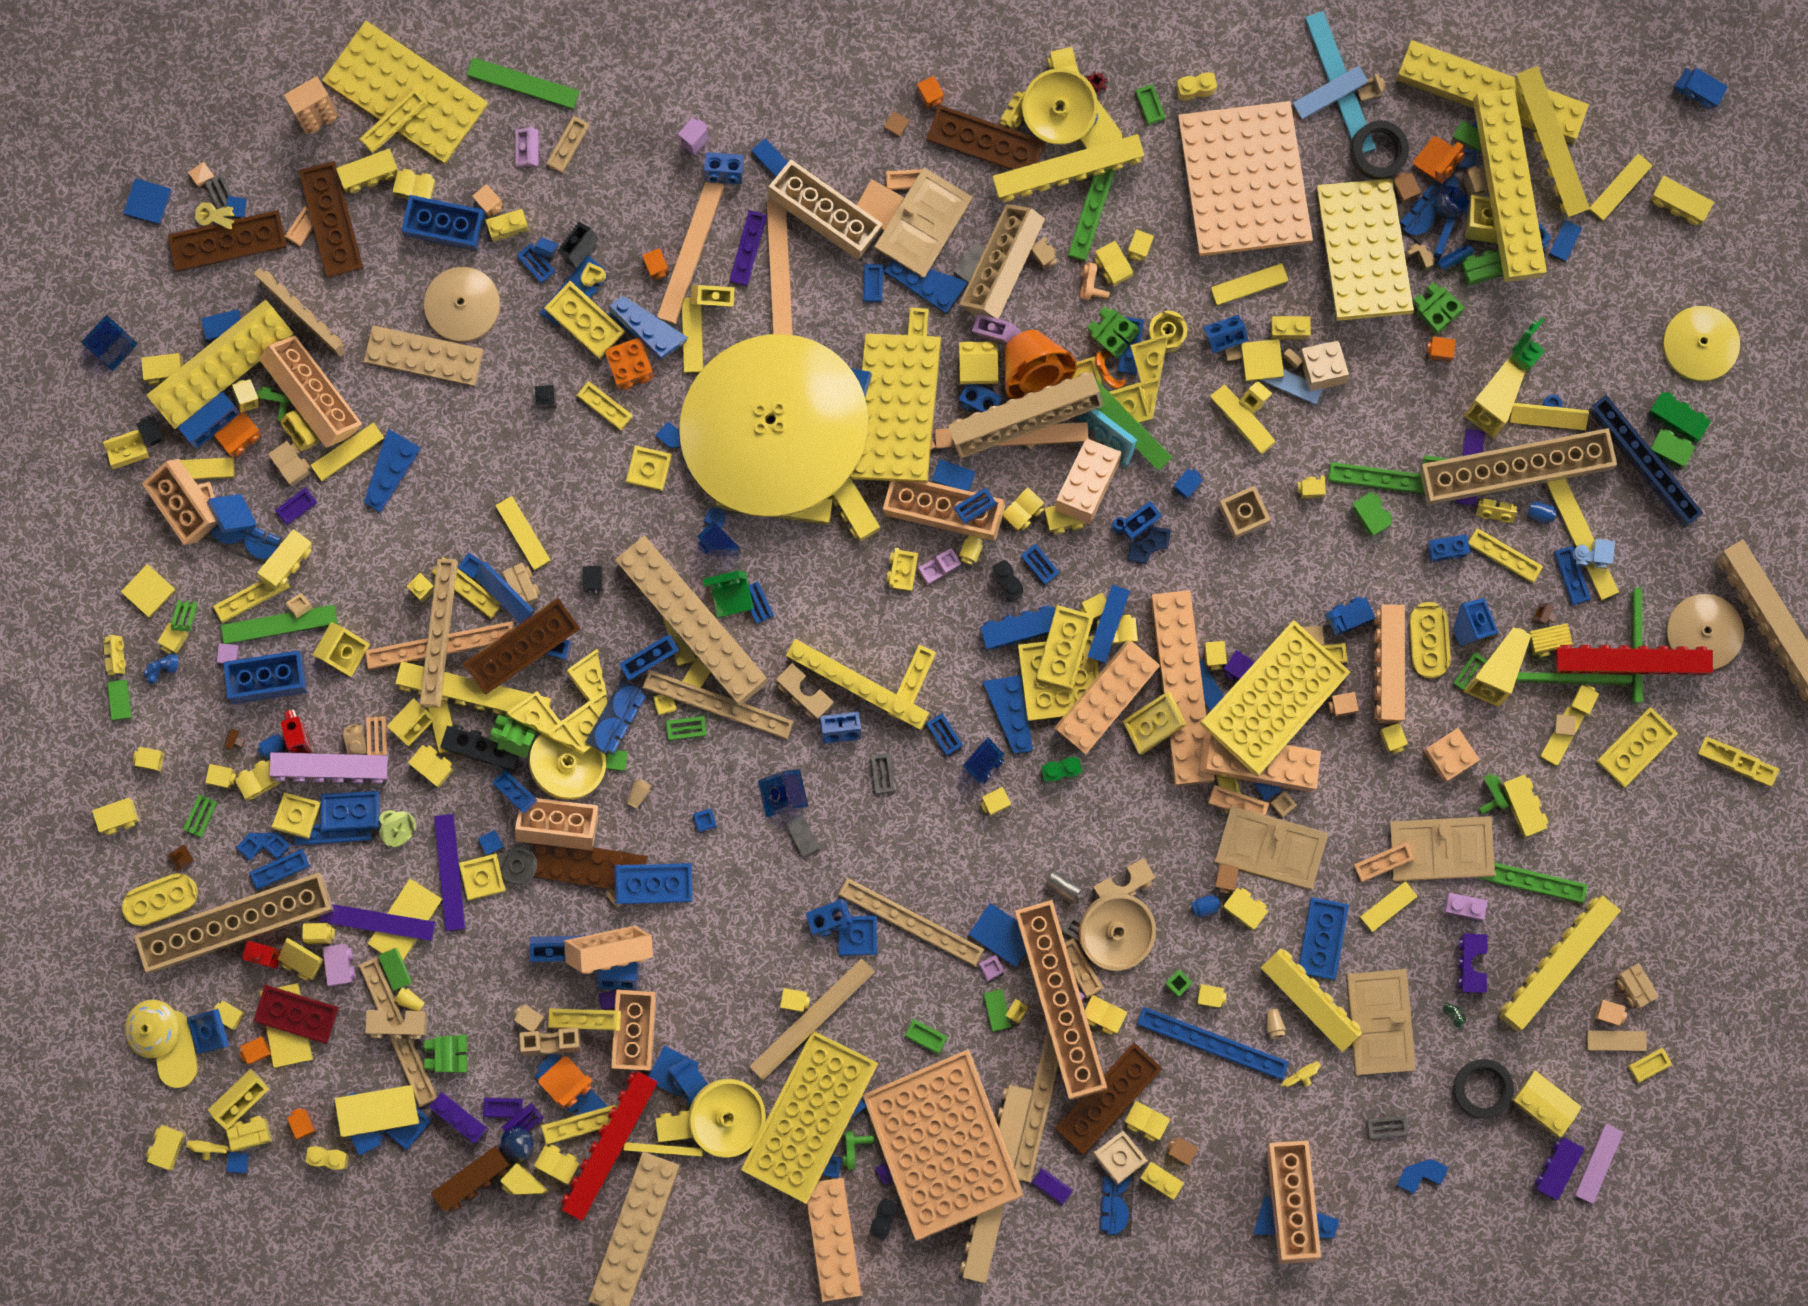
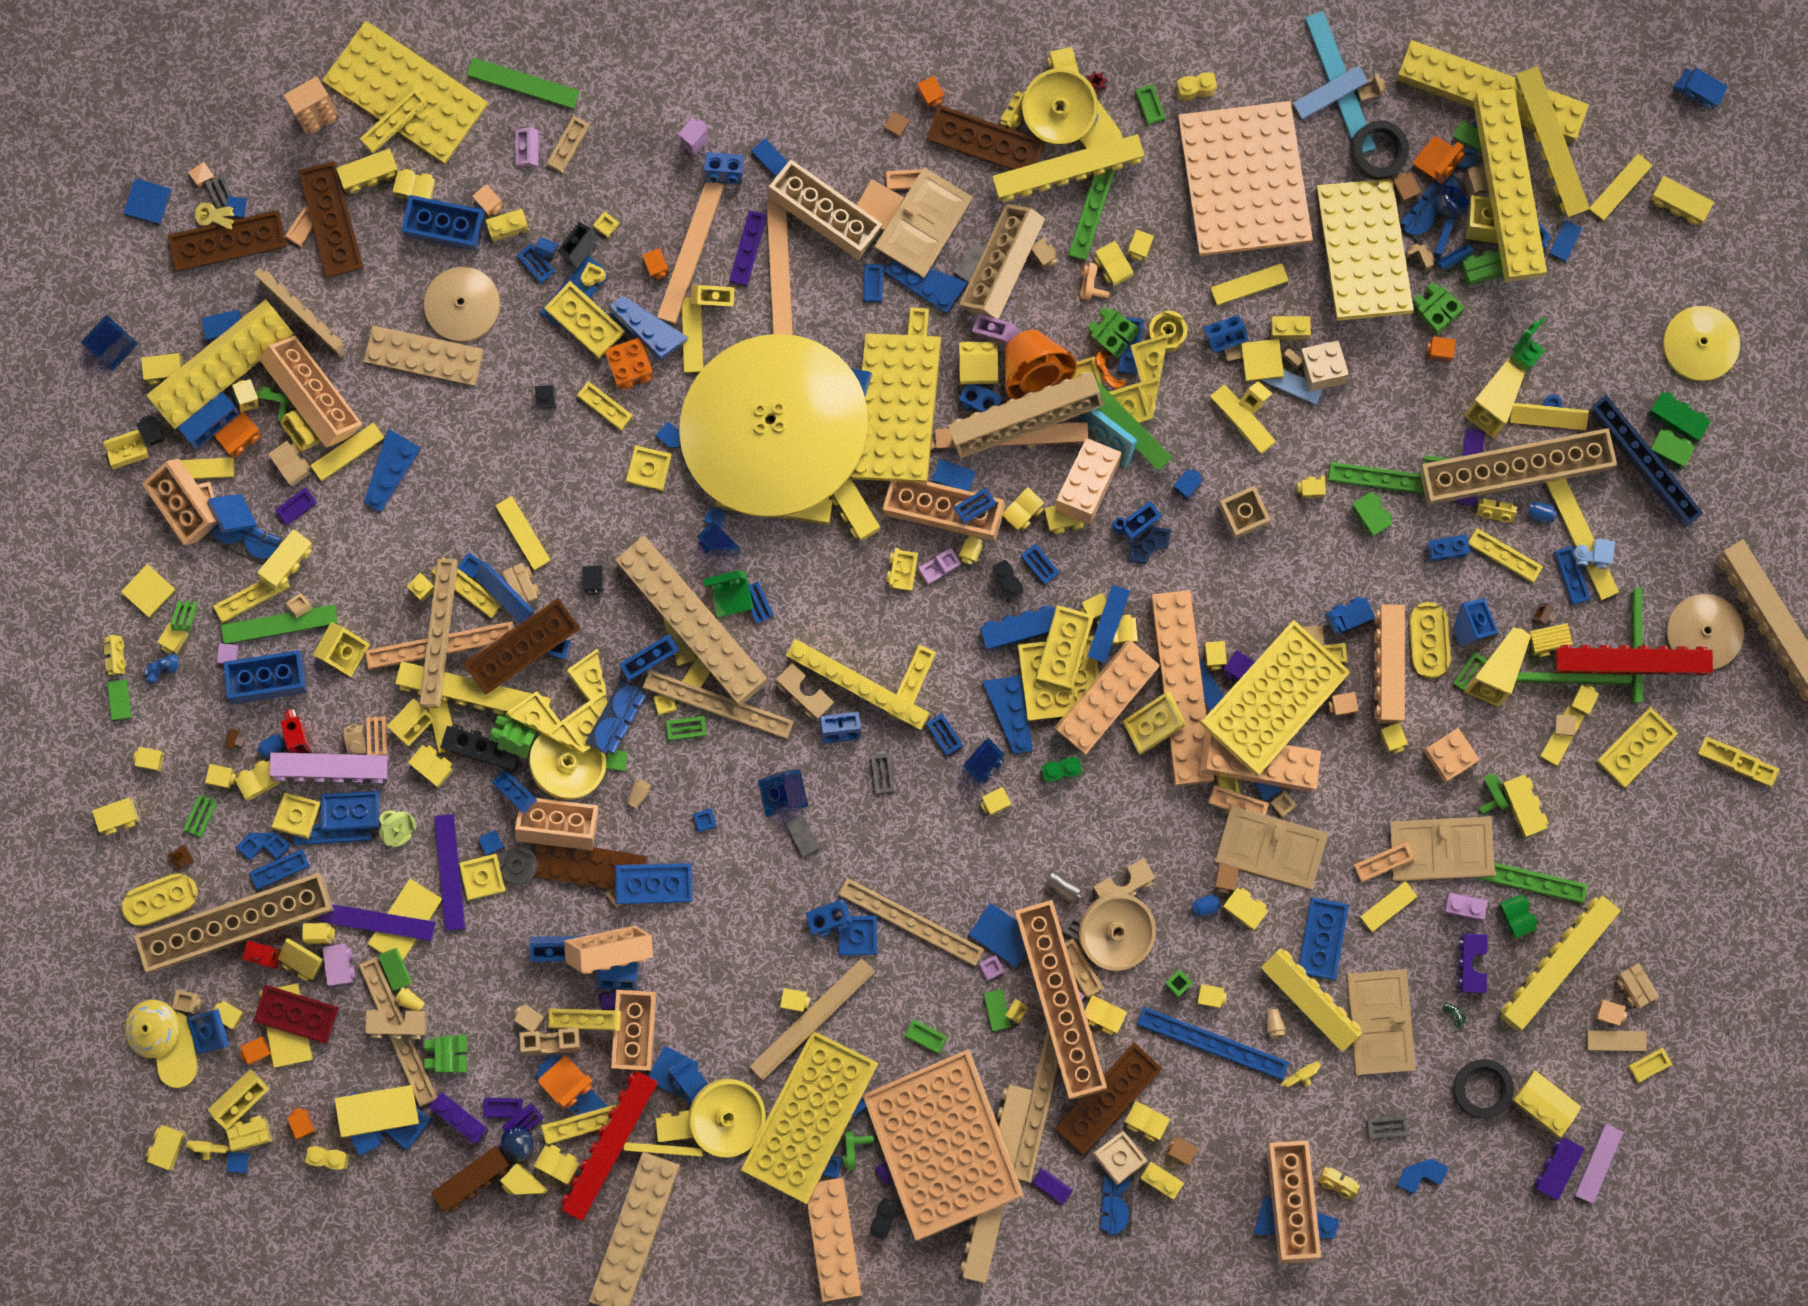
none -> tan bracket [172,989,202,1014]
none -> light yellow tile [593,212,619,238]
none -> light yellow hinge [1317,1167,1360,1200]
none -> green brick [1499,894,1539,939]

